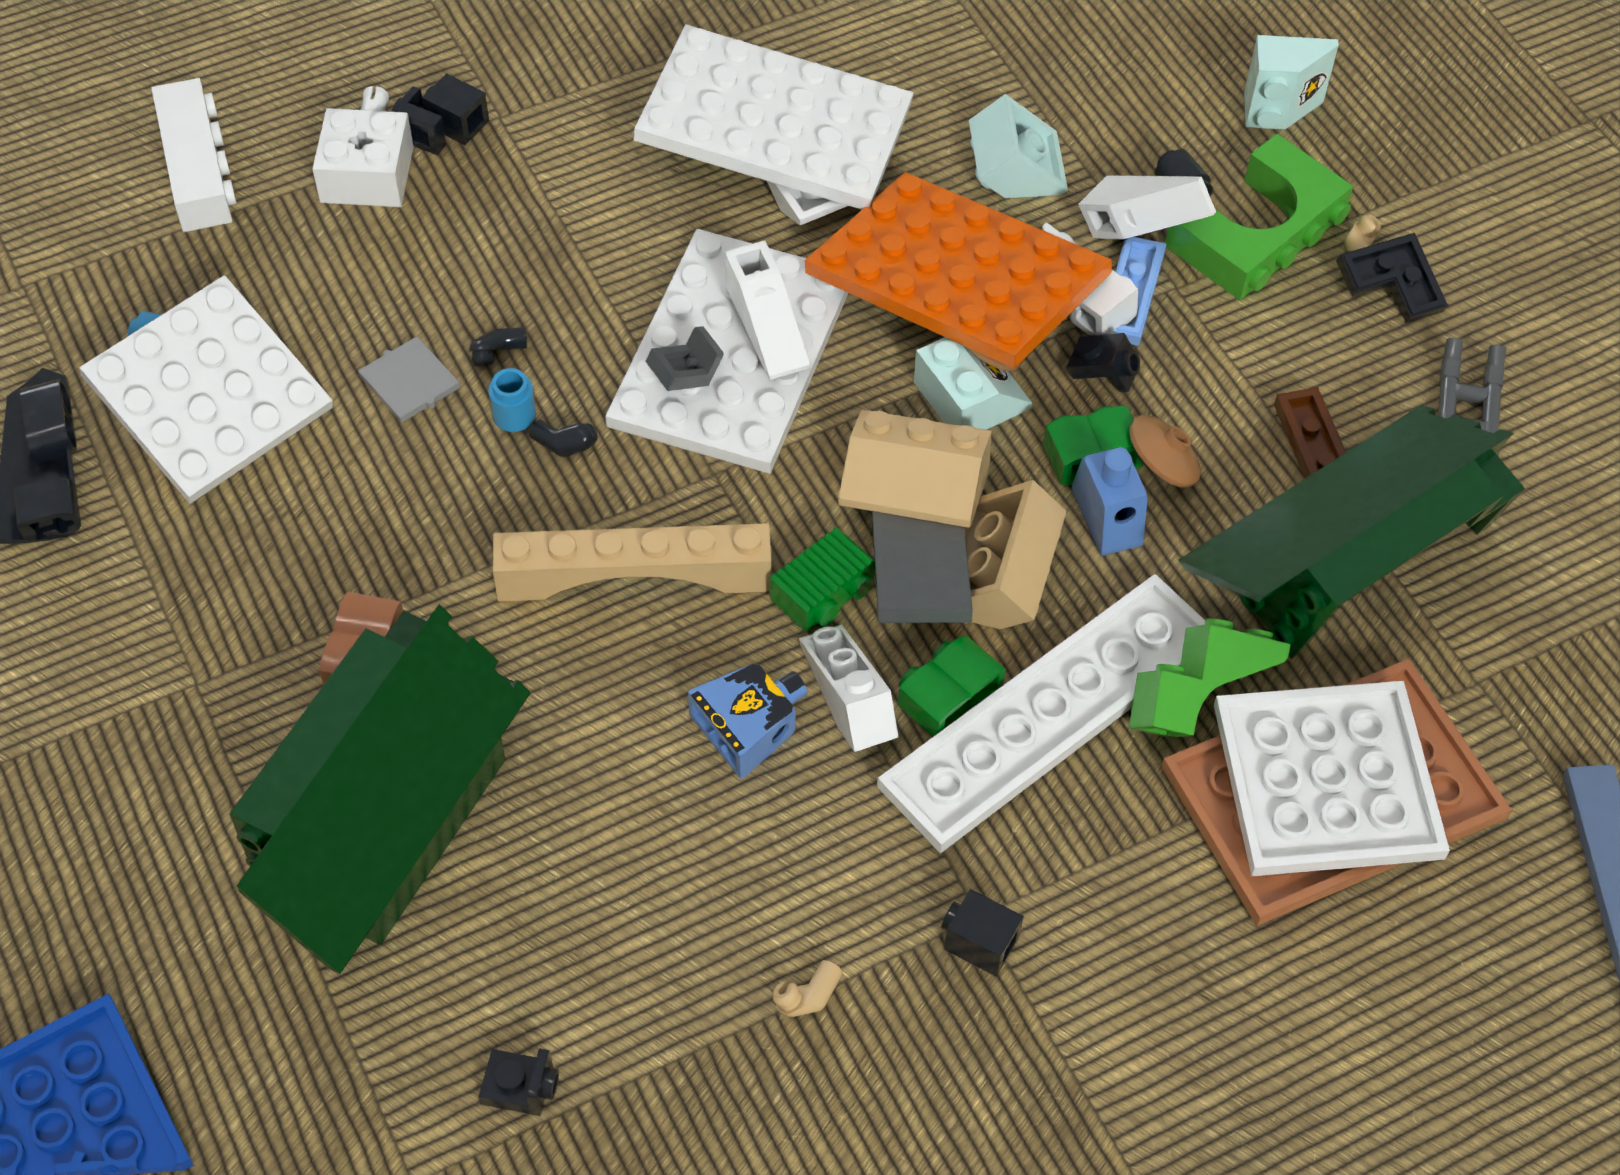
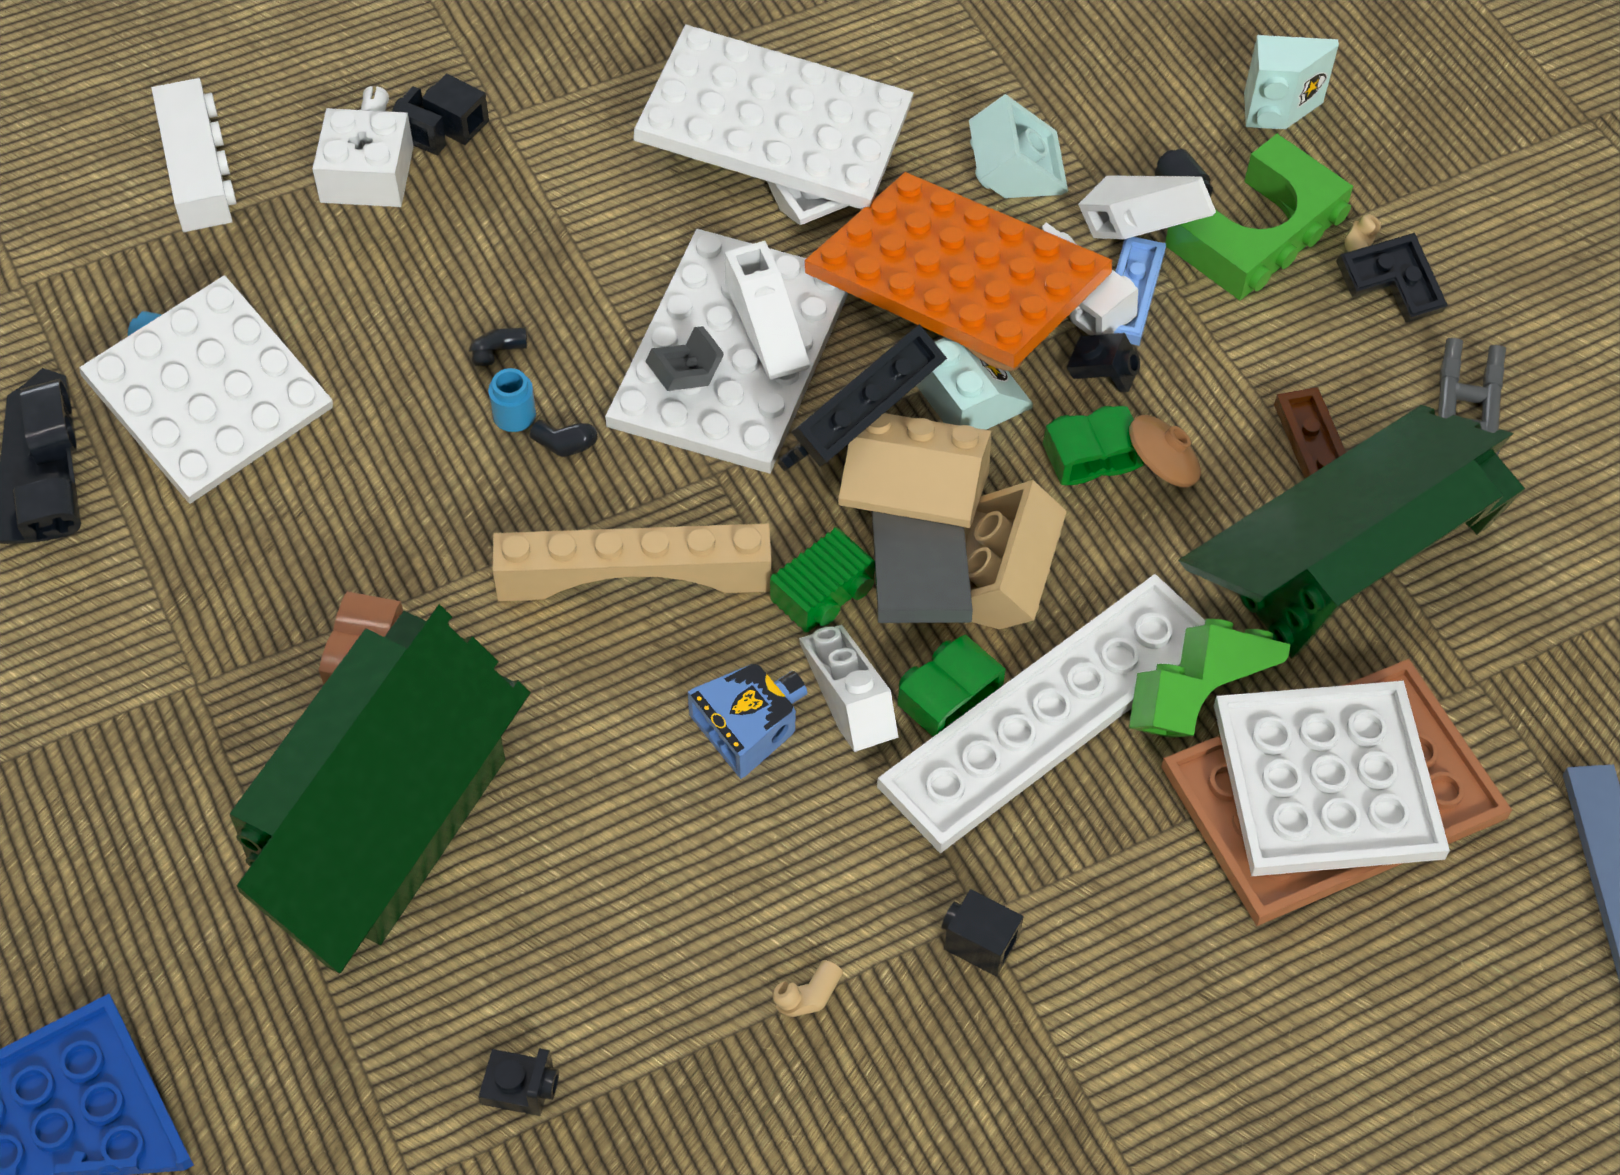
light grey piece [358,336,460,423] -> none
medium blue torso [1071,447,1148,556] -> none
none -> black fence [777,324,947,471]

